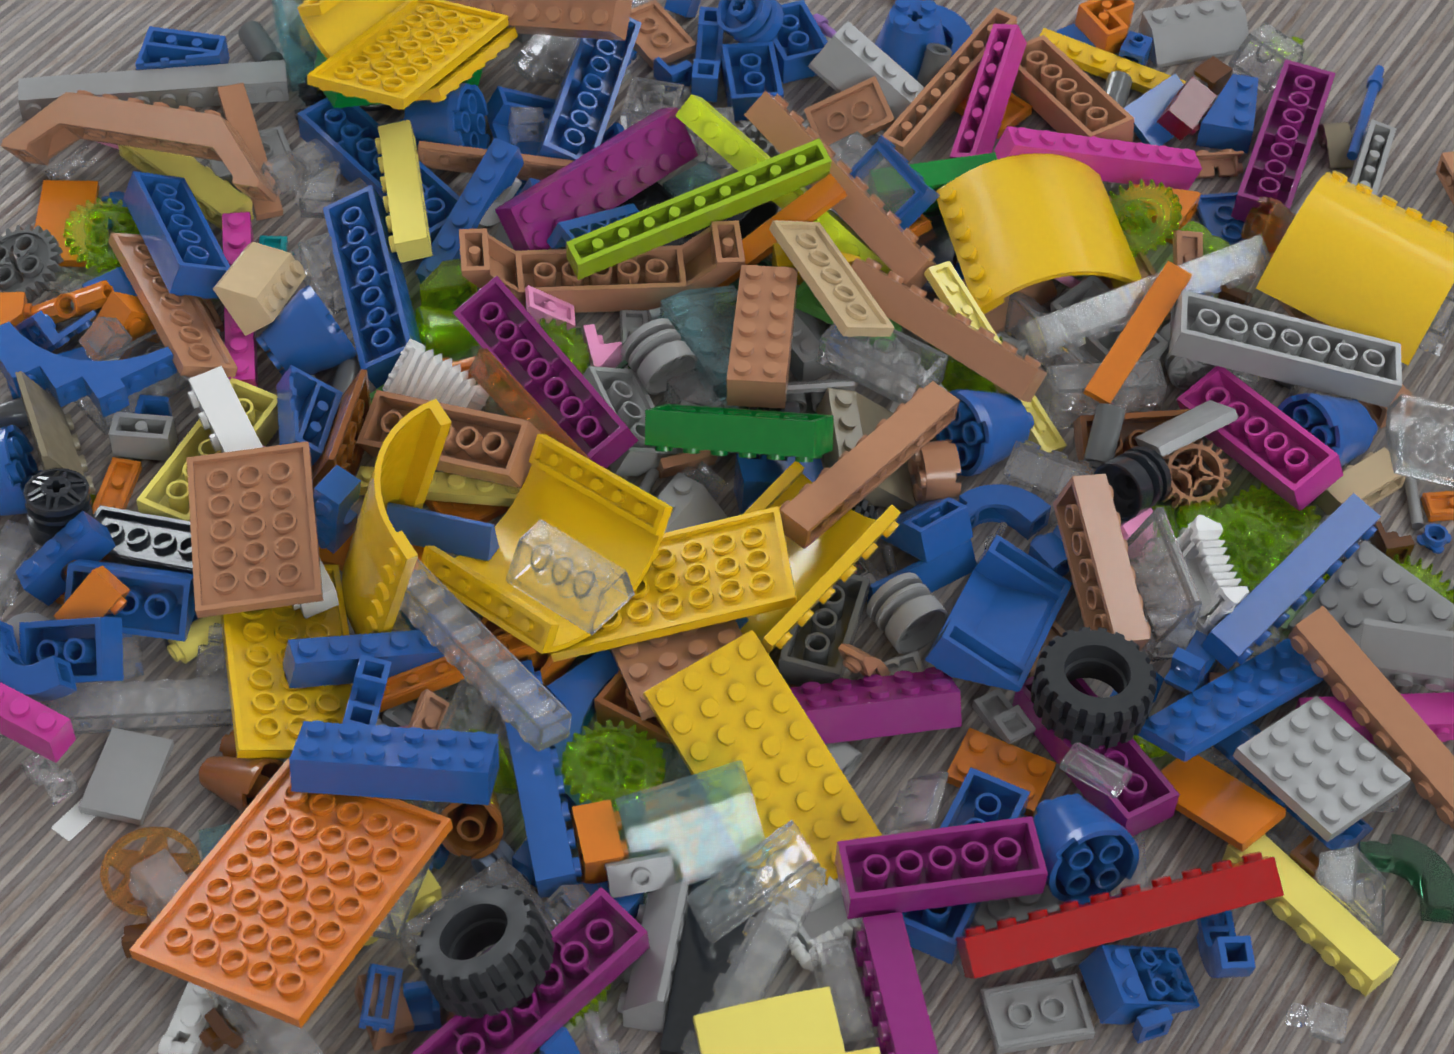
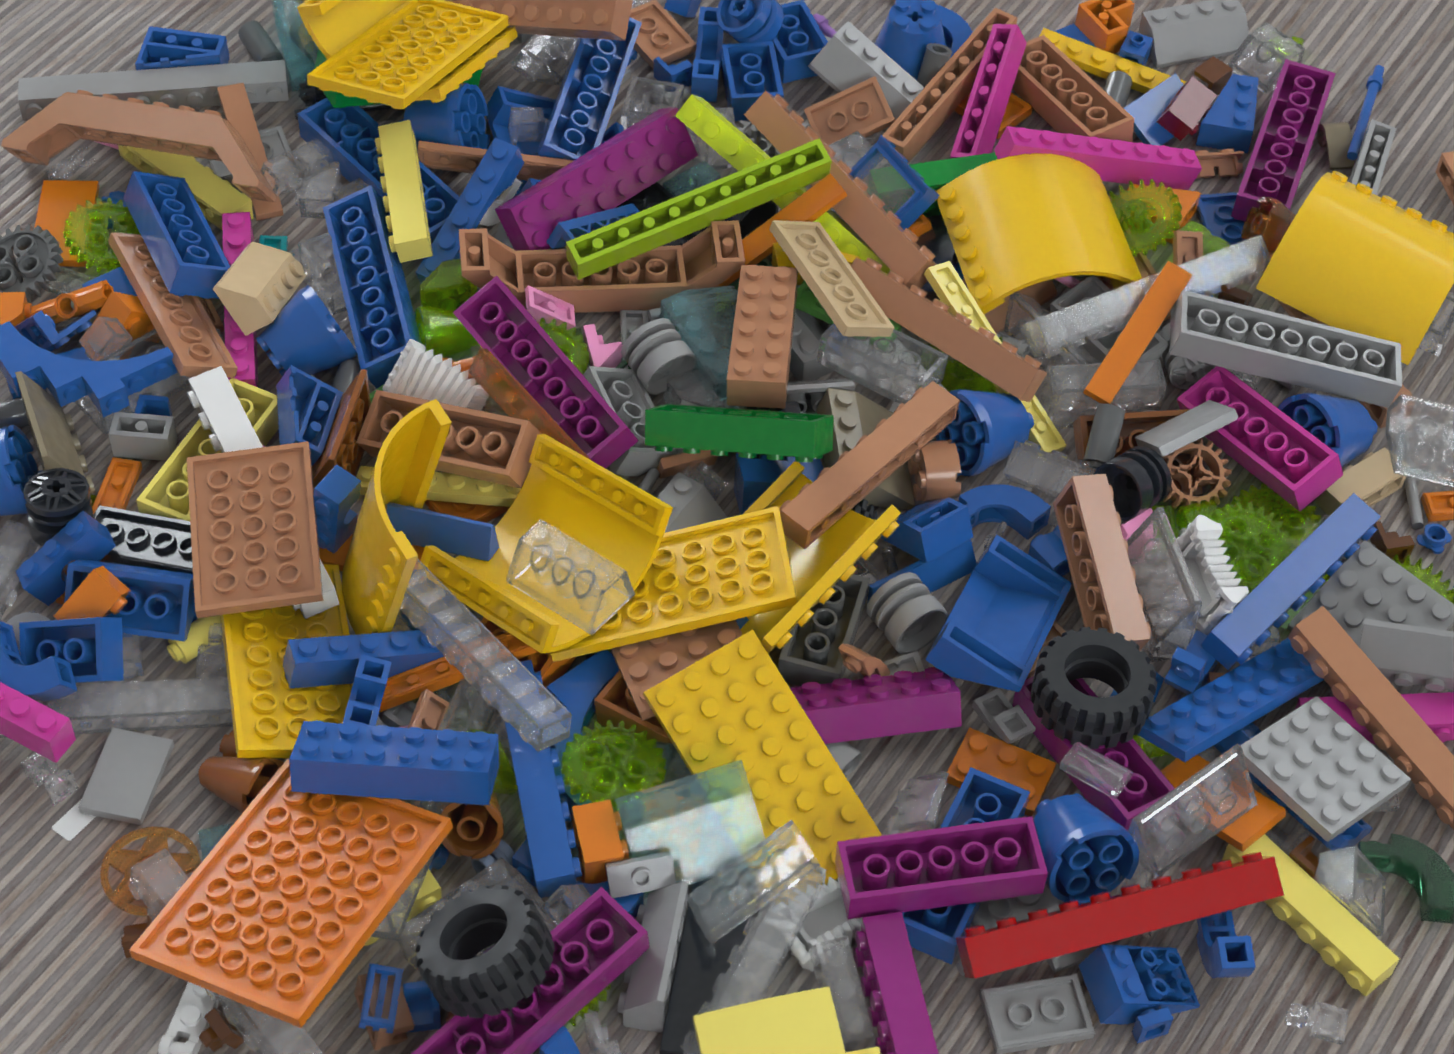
none -> clear slope [1128,743,1258,878]

